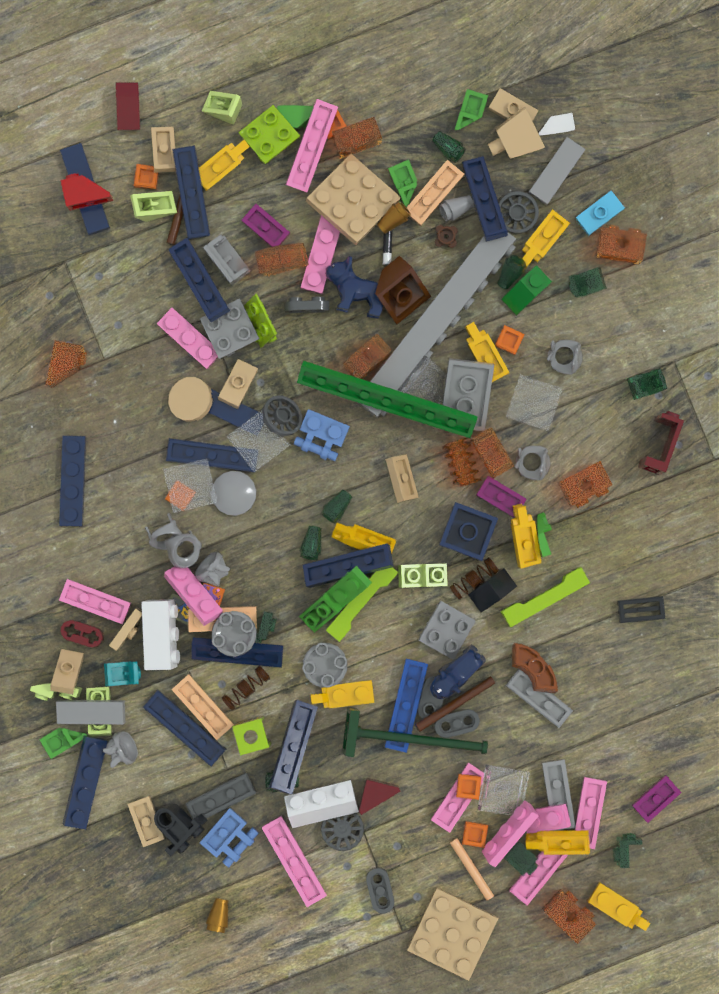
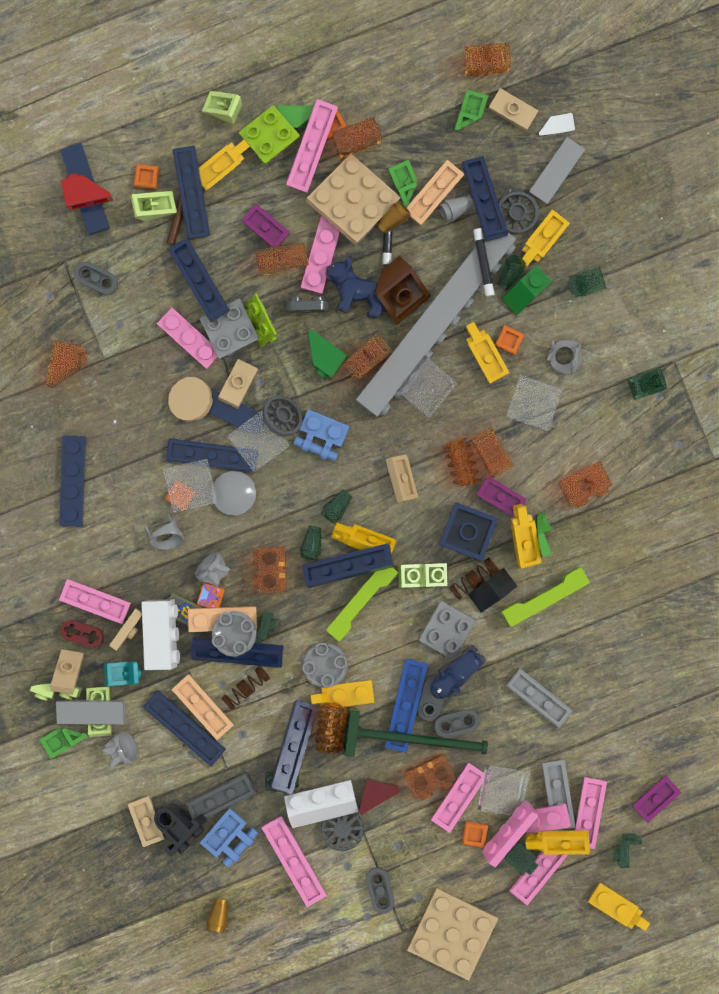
dark blue plate [62,735,108,830] -> none
dark red slope [115,82,140,130] -> none
tan plate [151,127,176,173] -> none
bright pink plate [164,566,223,626] -> none
light grey piece [165,530,202,568] -> none
light grey hinge [203,235,251,286] -> none
lime piece [232,716,271,755] -> none
green plate [297,361,478,438] -> none
bright green slope [299,566,372,633] -> none
reddish brown bar [415,676,495,732] -> none
clear green cone [432,131,466,163] -> none
reddish brown plate [435,225,458,248] -> none
light grey plate [442,358,494,431] -> none
light nougat bar [450,838,494,900] -> none
orange tile [456,774,481,800] -> none
tan torso [488,107,545,159] -> none
dark orange tile [512,643,558,693] -> none
light grey piece [515,445,551,480] -> none
clear orange brick [542,889,596,944] -> none
medium azure plate [575,191,625,236] -> none
clear orange brick [595,225,647,264] -> none
black tile [617,596,666,623] -> none
dark red panel [638,411,684,475] -> none
none -> dark grey plate [74,262,118,295]
none -> clear orange brick [253,547,286,593]
none -> green slope [308,329,348,380]
none -> clear orange piece [315,702,348,754]
none -> clear orange brick [403,753,457,801]
none -> clear orange brick [463,43,511,76]
none -> black bar [473,228,495,297]

